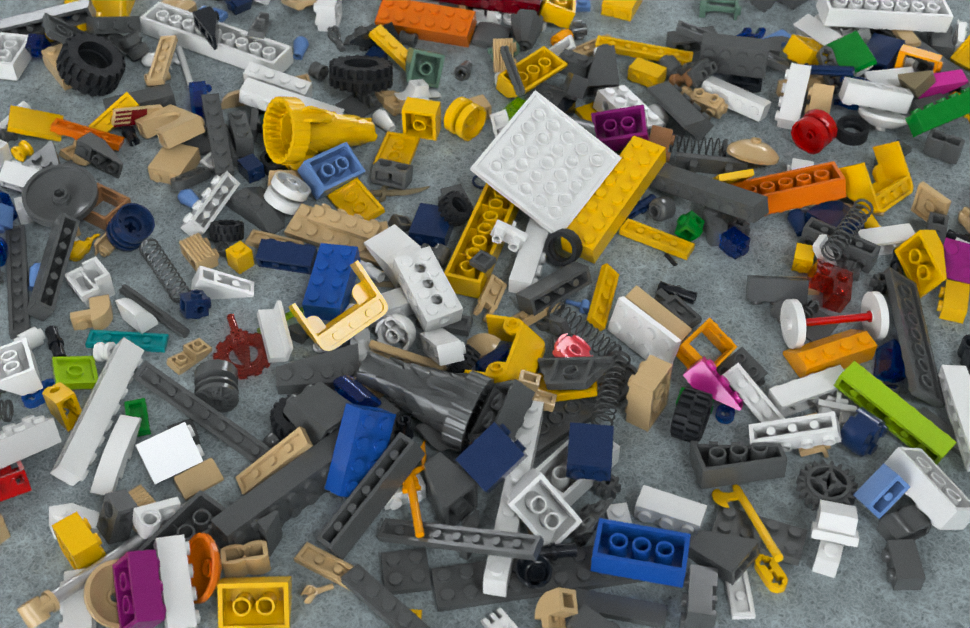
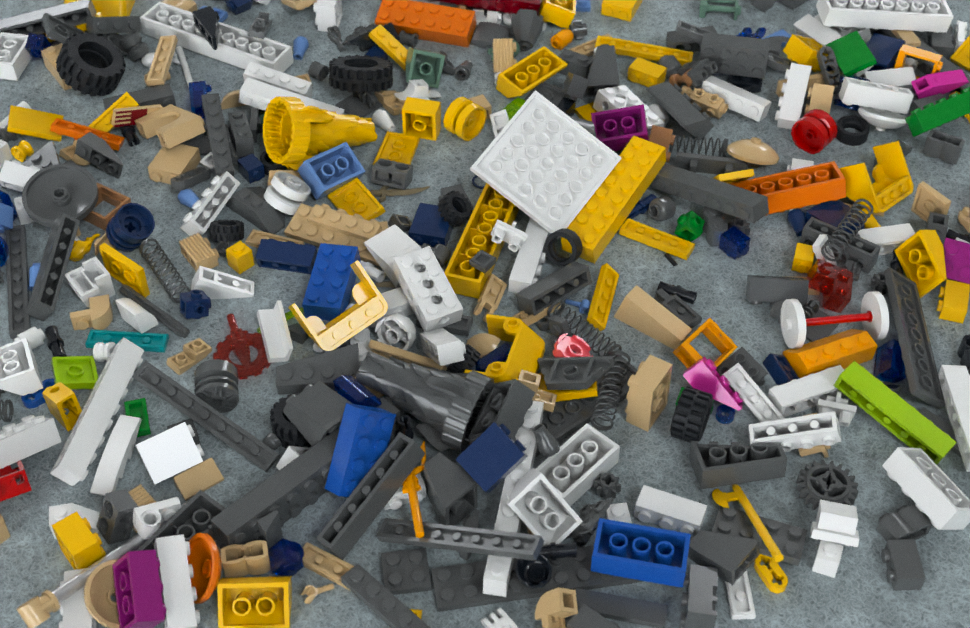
tan plate [235,426,313,495] -> none
dark grey axle [500,45,526,97] -> none
white slope [549,34,576,56] -> none
dark blue brick [566,422,614,481] -> none
white plate [607,296,682,364] -> none
dark blue axle [804,63,855,77] -> none
dark blue brick [839,407,889,457] -> none
medium blue brick [853,463,910,519] -> none
dark tan slope [898,70,936,99] -> none
none -> yellow tile [99,243,150,298]
none -> clear blue brick [268,538,304,576]
none -> dark grey plate [440,50,455,75]
none -> dark grey cone [532,424,560,457]
none -> dark blue slope [763,353,800,385]

